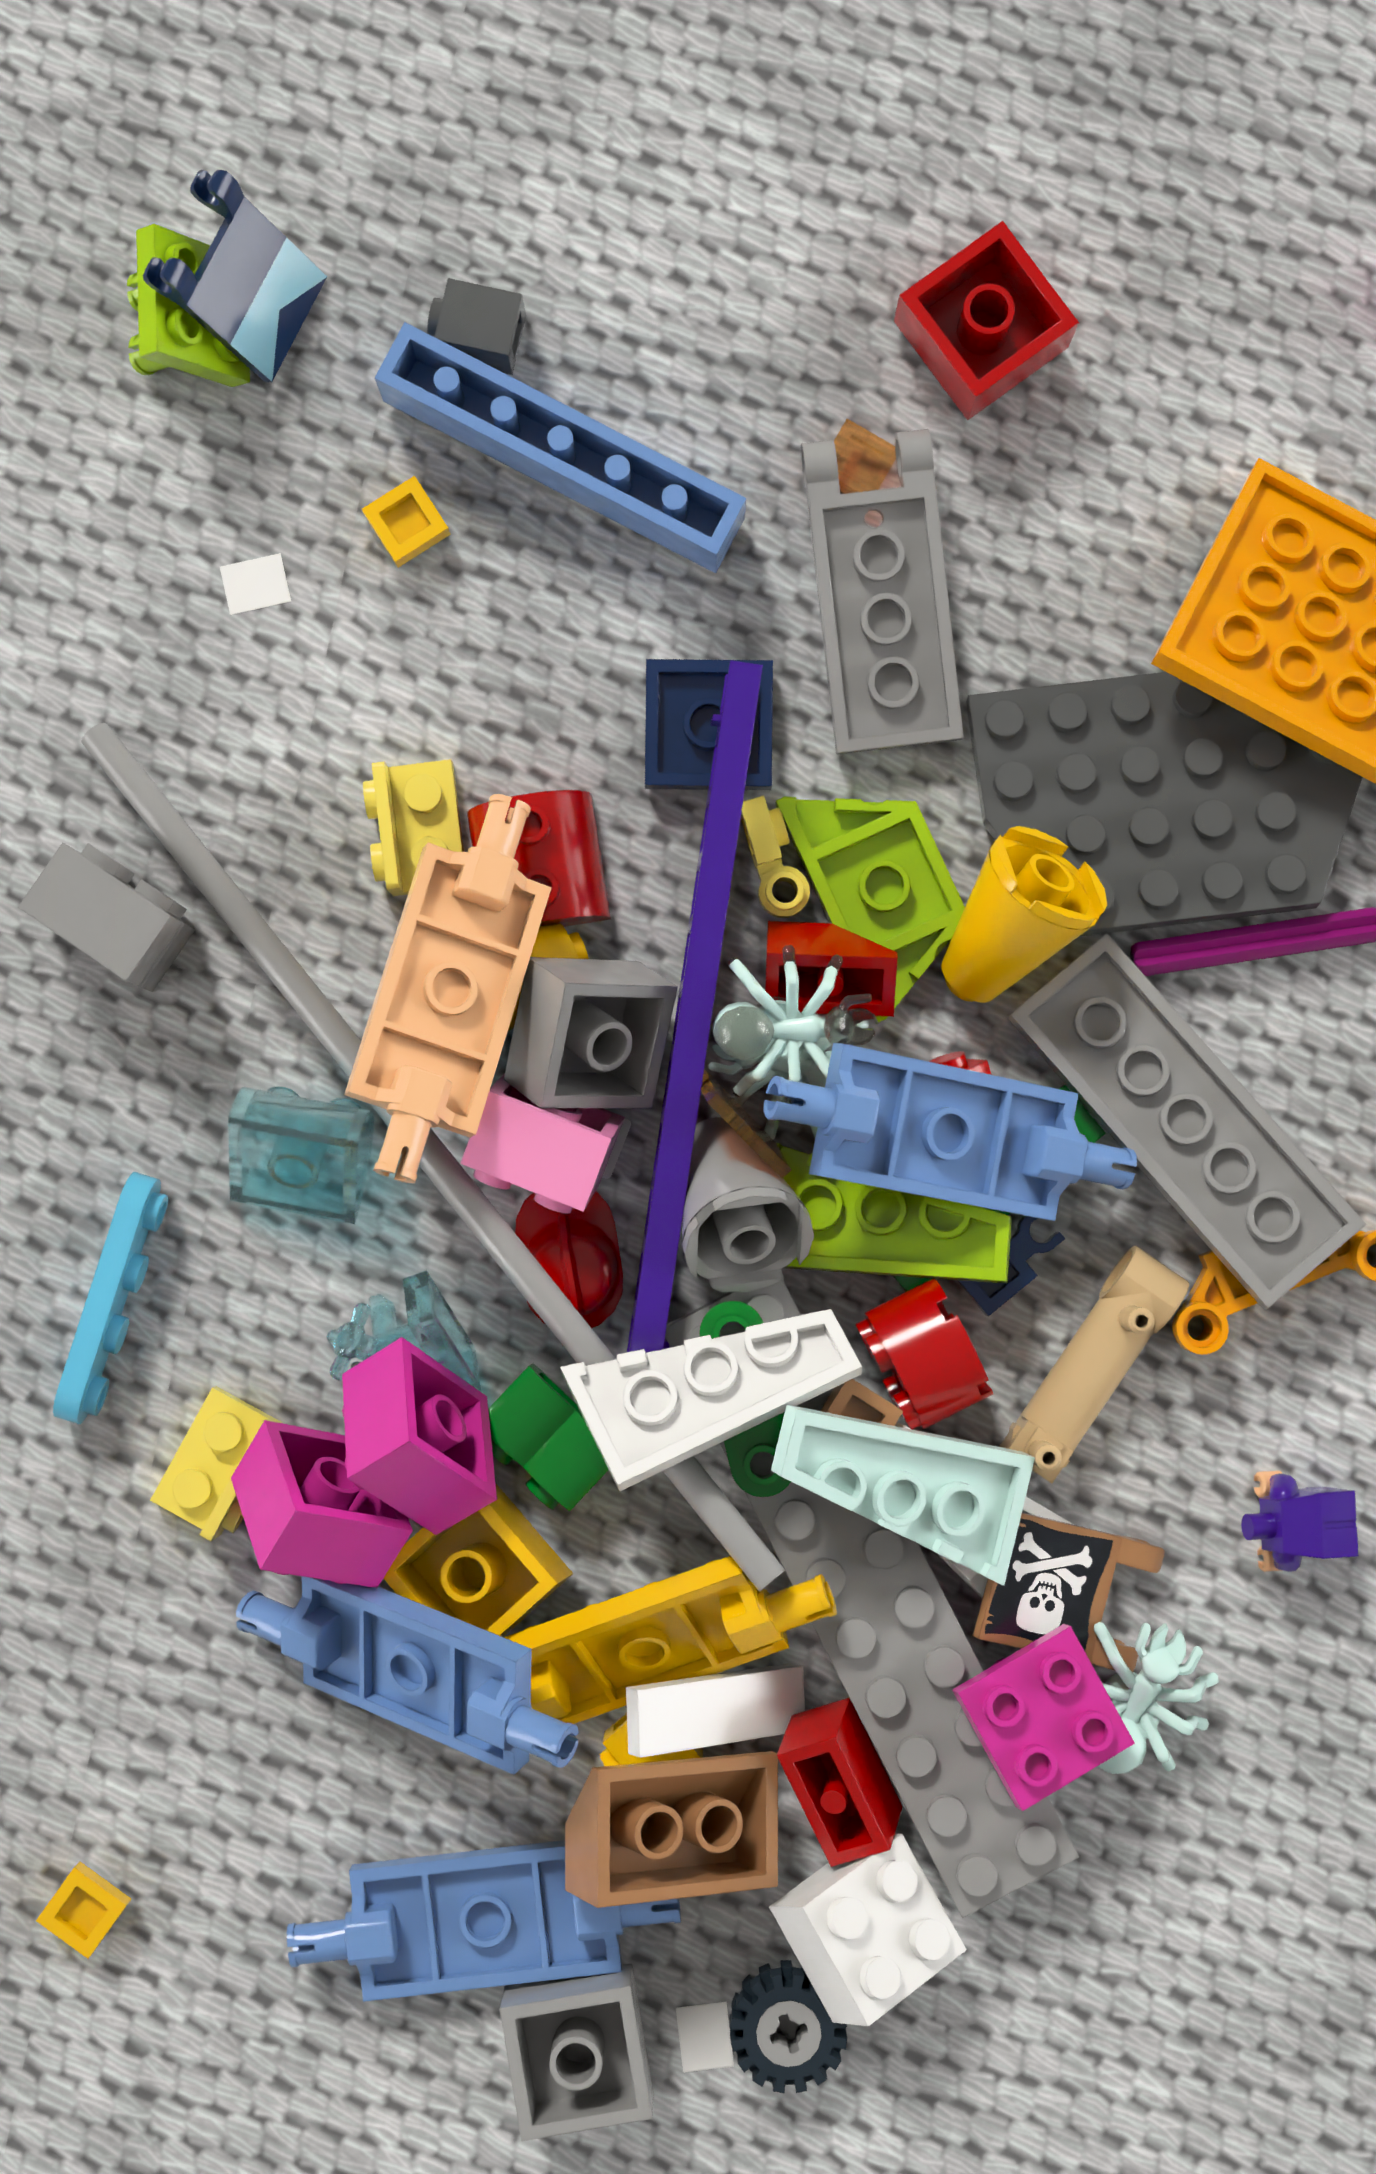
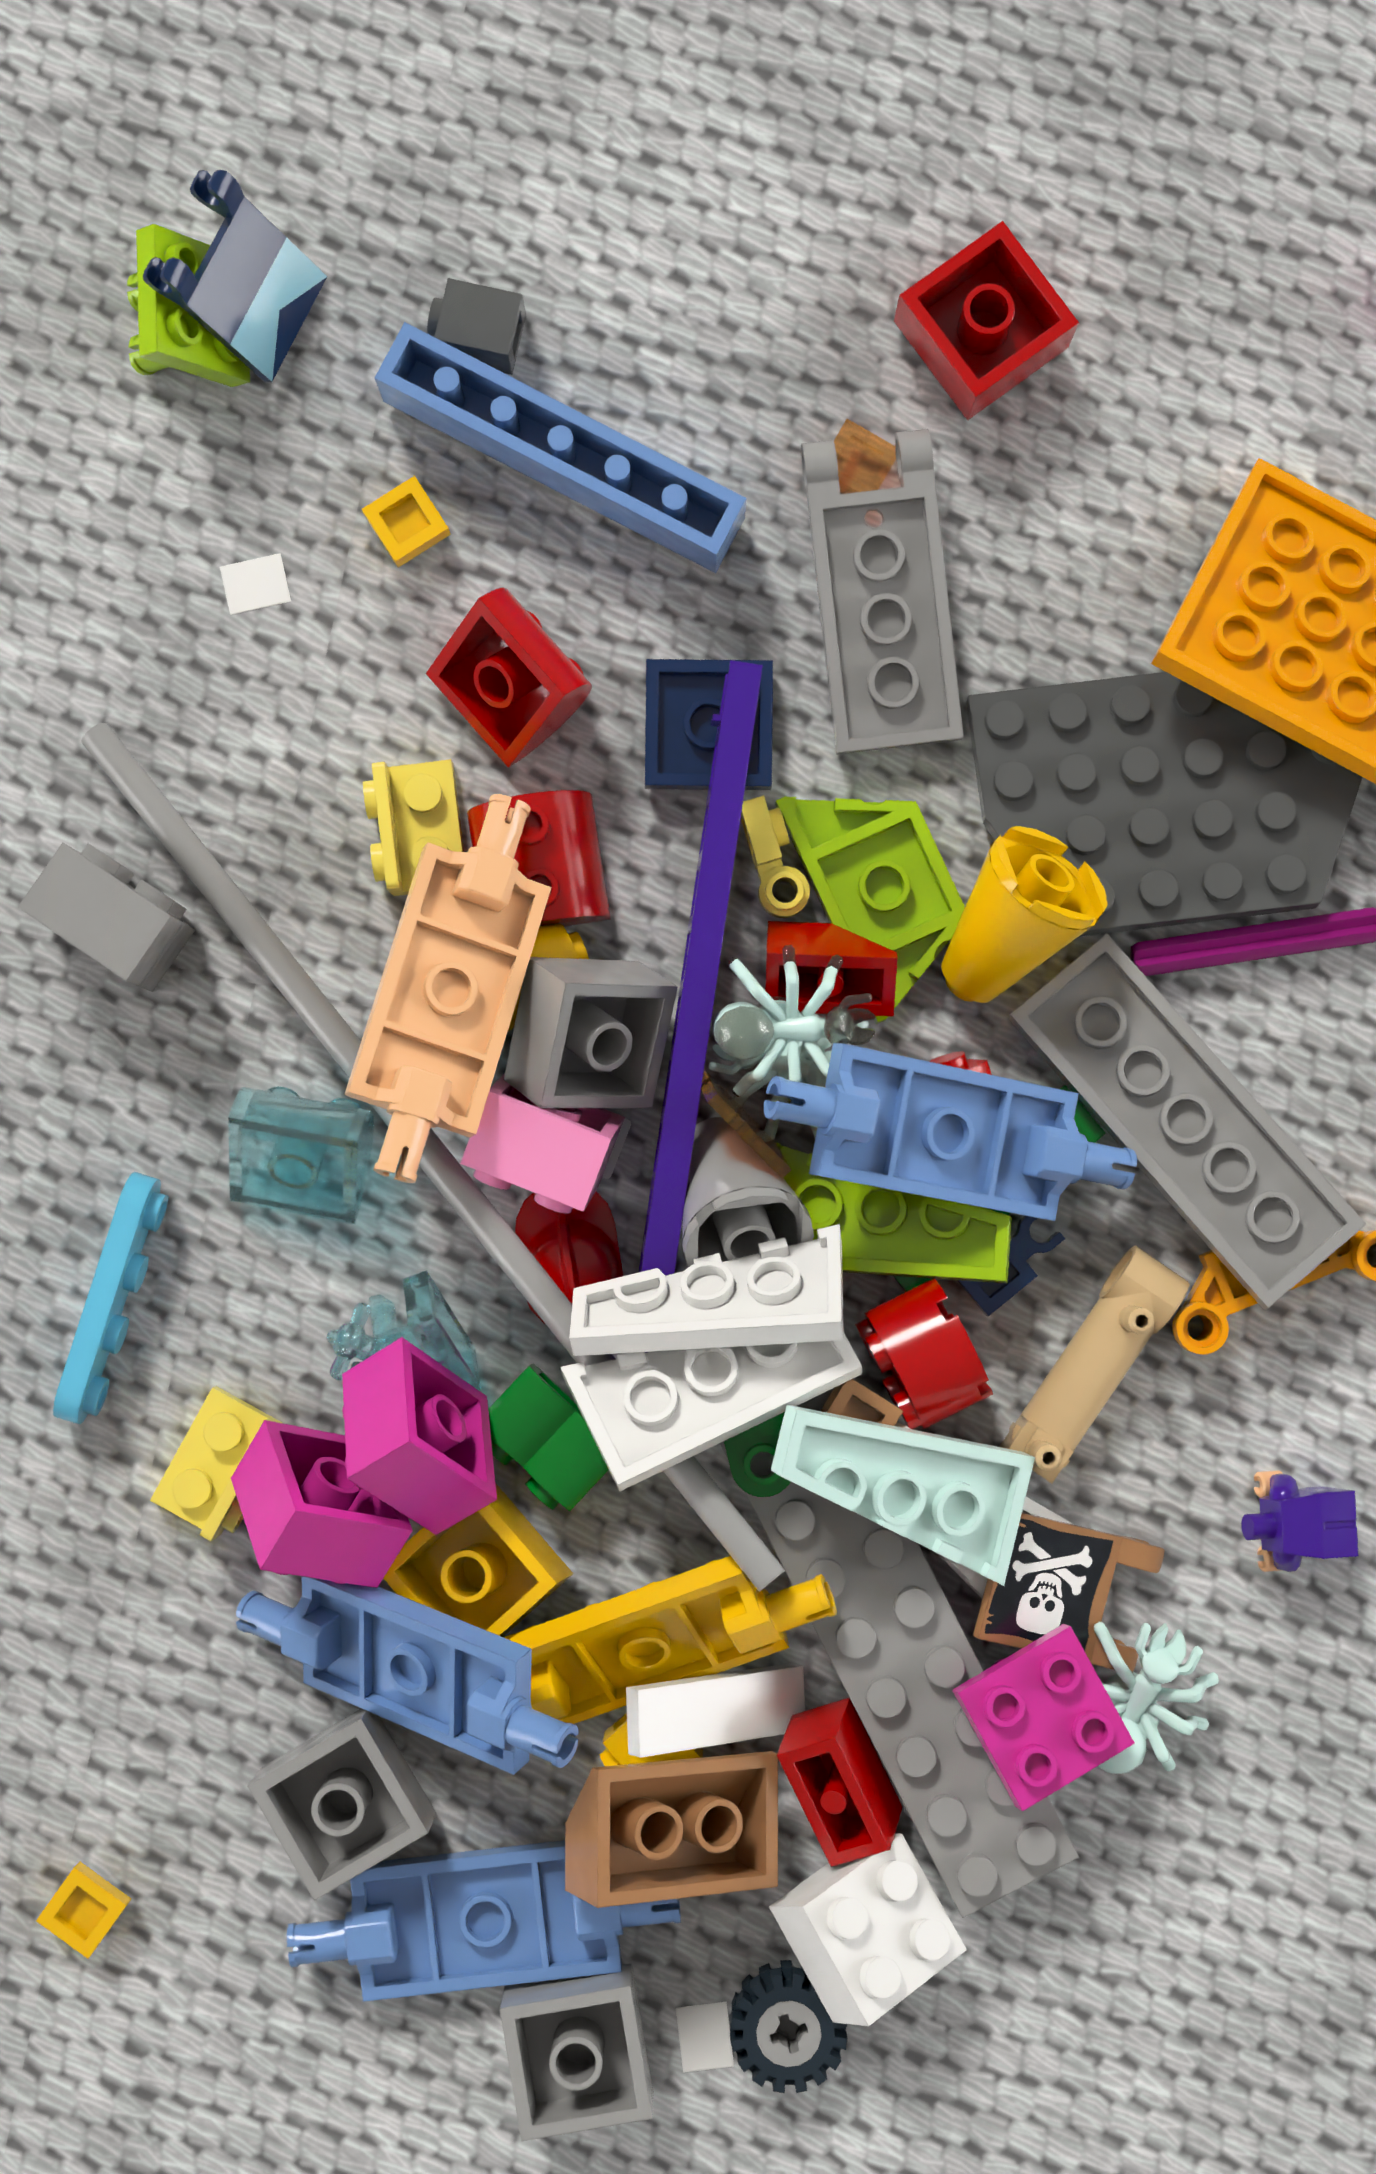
none -> light grey brick [247,1708,436,1901]
none -> red brick [425,587,592,768]
none -> white wing [569,1224,844,1356]

